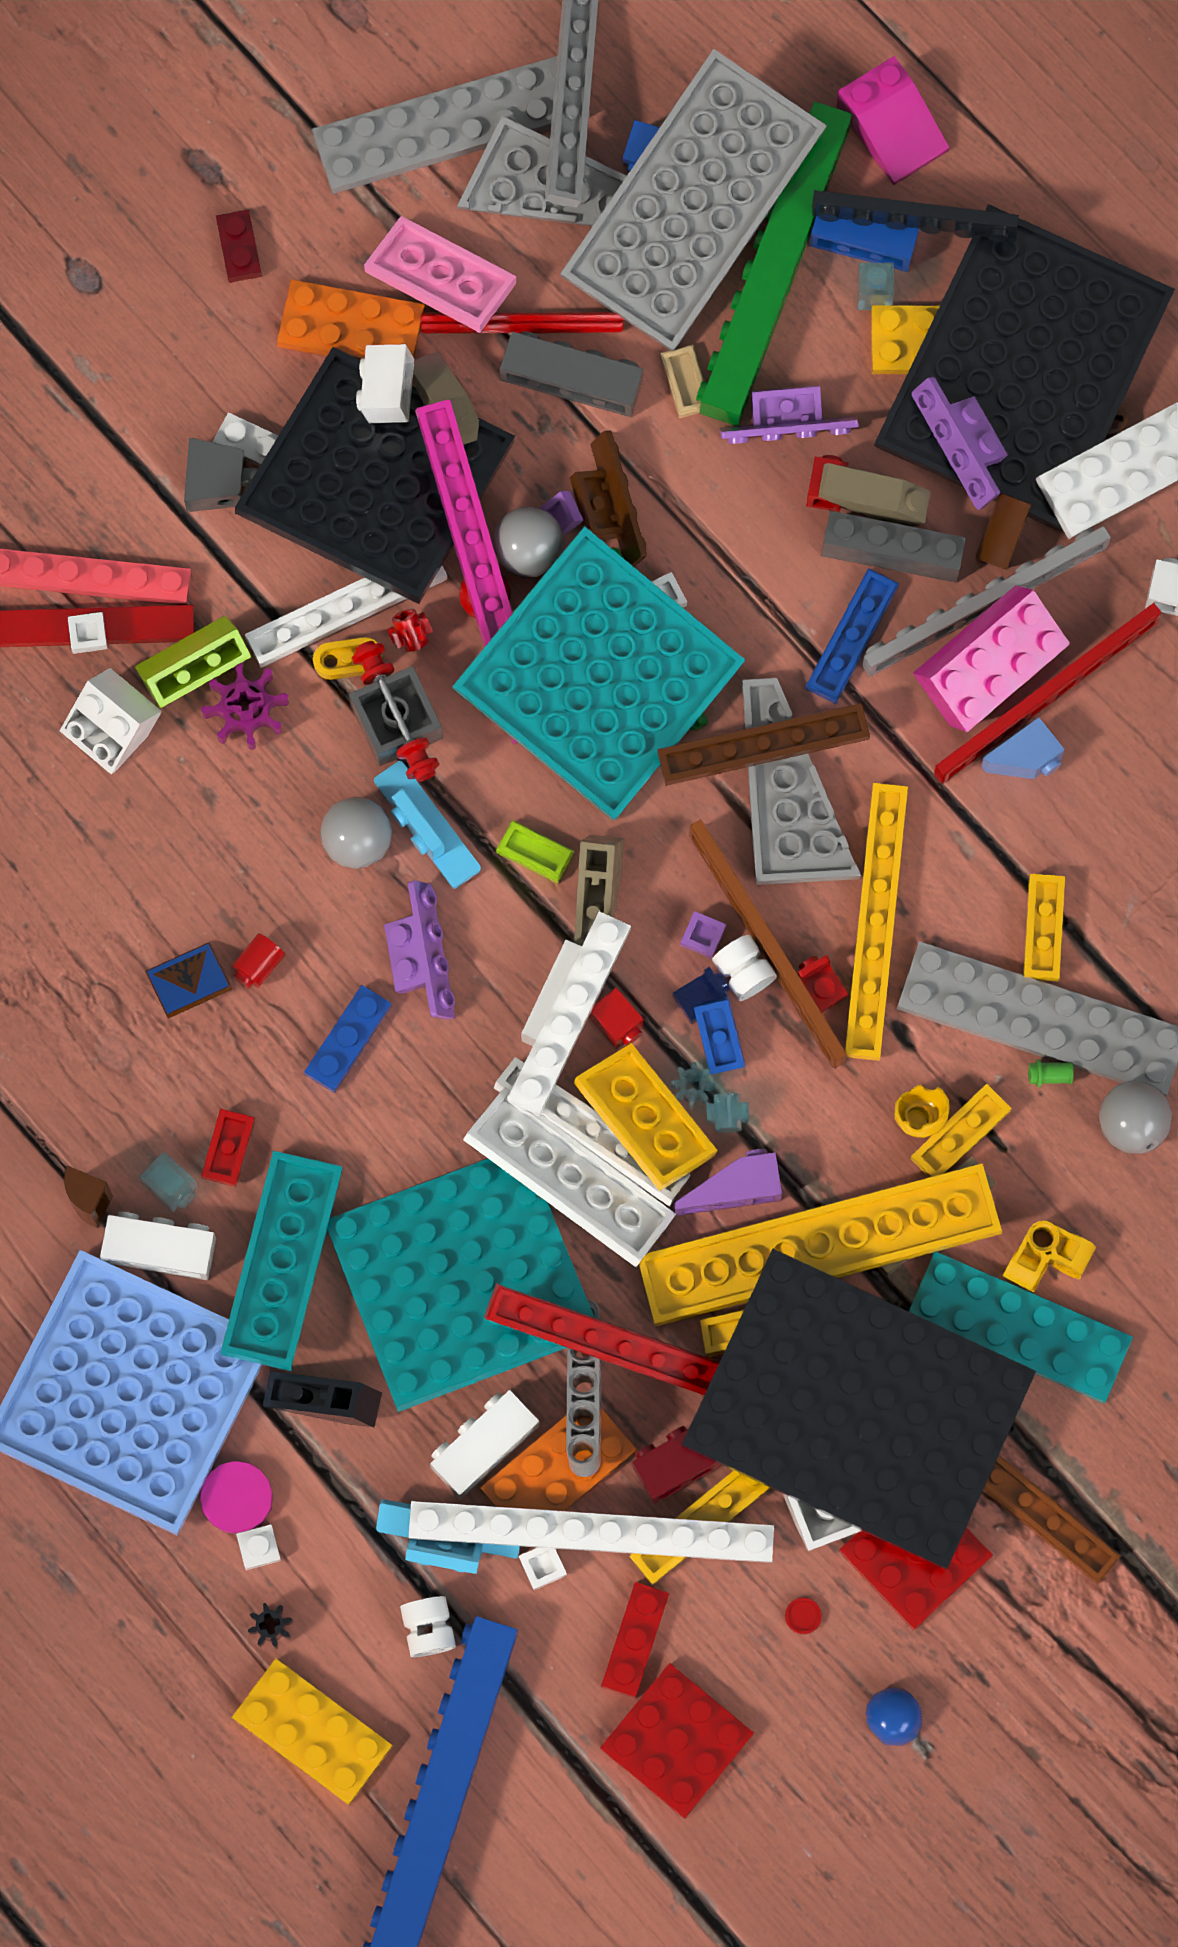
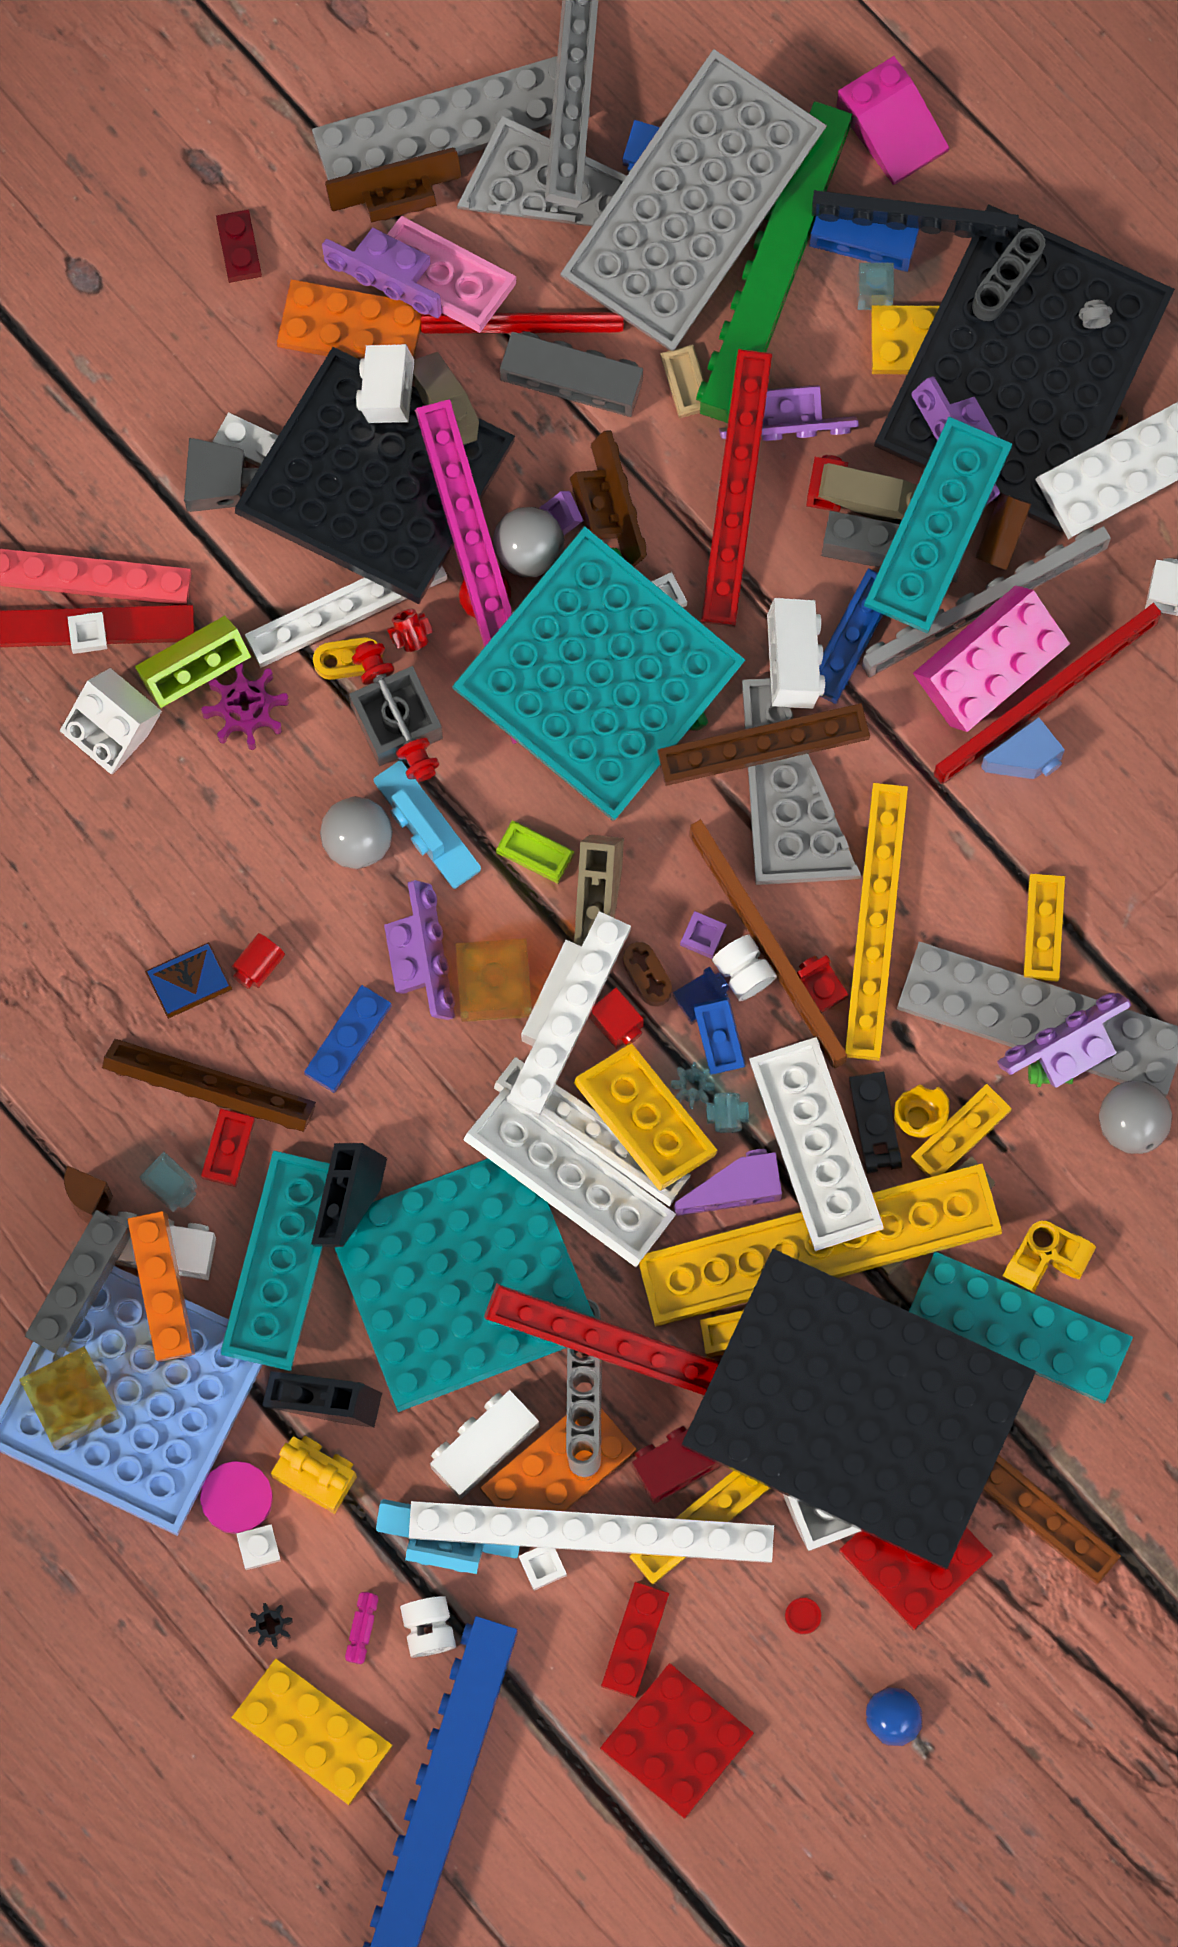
none -> clear yellow brick [19,1346,120,1451]
none -> dark grey brick [25,1210,131,1357]
none -> reddish brown plate [102,1039,316,1132]
none -> orange brick [127,1211,196,1362]
none -> yellow brick [271,1436,357,1514]
none -> black slope [311,1143,387,1247]
none -> medium lavender bracket [322,228,442,318]
none -> reddish brown bracket [325,147,462,223]
none -> dark pink axle [345,1592,379,1664]
none -> clear yellow brick [456,938,532,1022]
none -> reddish brown beam [623,942,672,1007]
none -> red tile [701,349,772,627]
none -> white plate [749,1037,884,1251]
none -> white brick [767,598,825,709]
none -> black plate [849,1071,902,1174]
none -> teal plate [864,417,1012,634]
none -> dark grey beam [972,228,1045,321]
none -> bracket [997,993,1132,1088]
none -> light grey plate [1079,300,1113,329]

